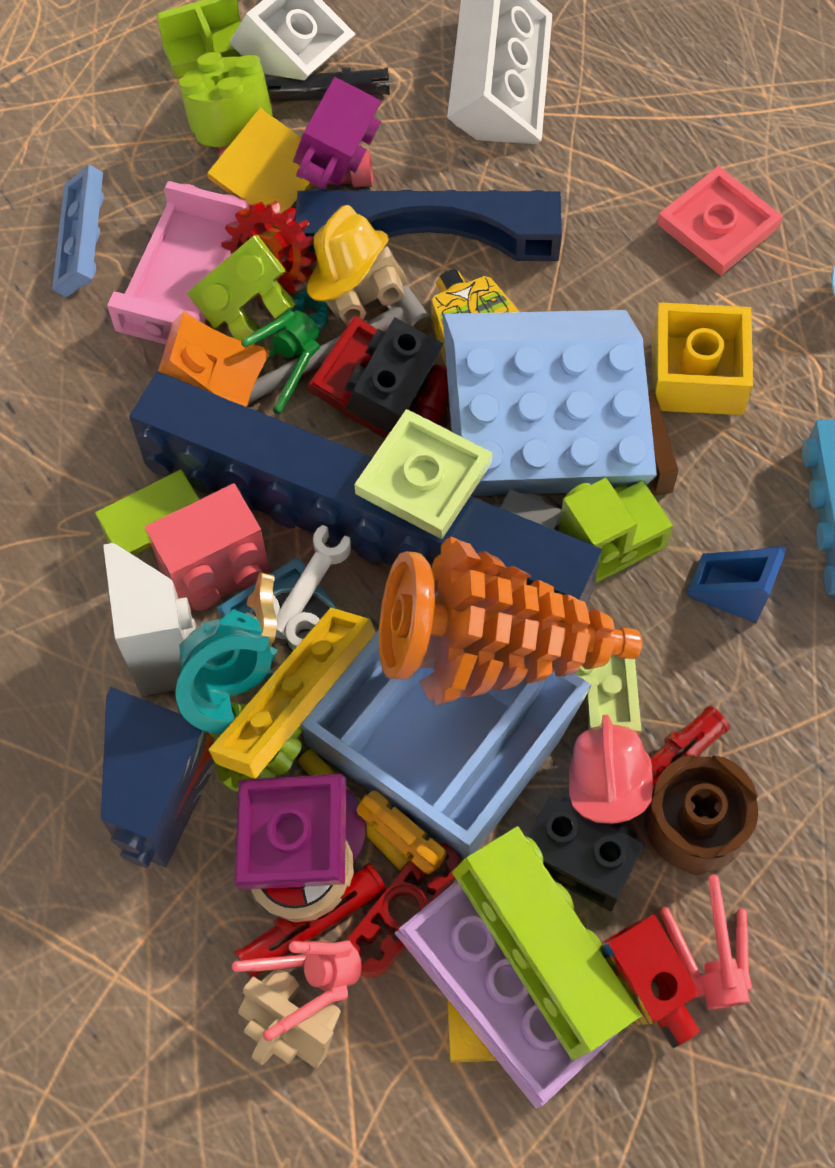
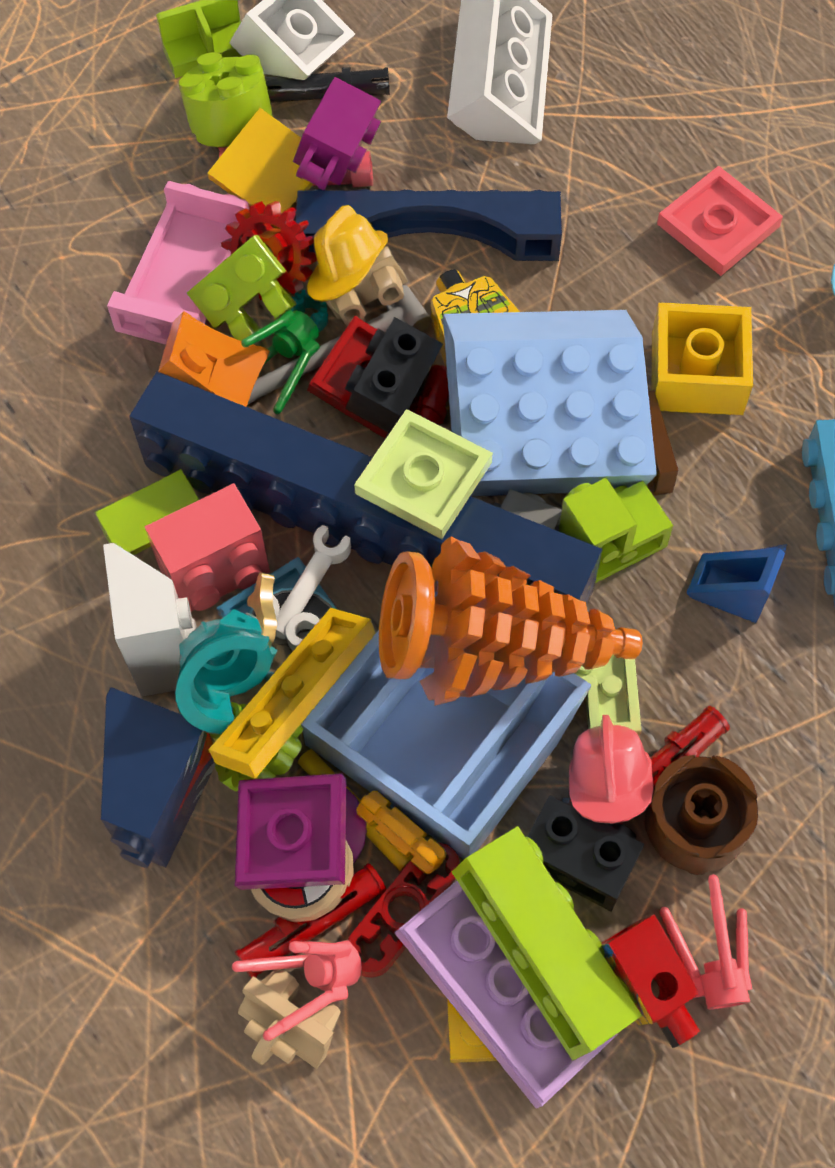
medium blue plate [52,165,104,297] -> none

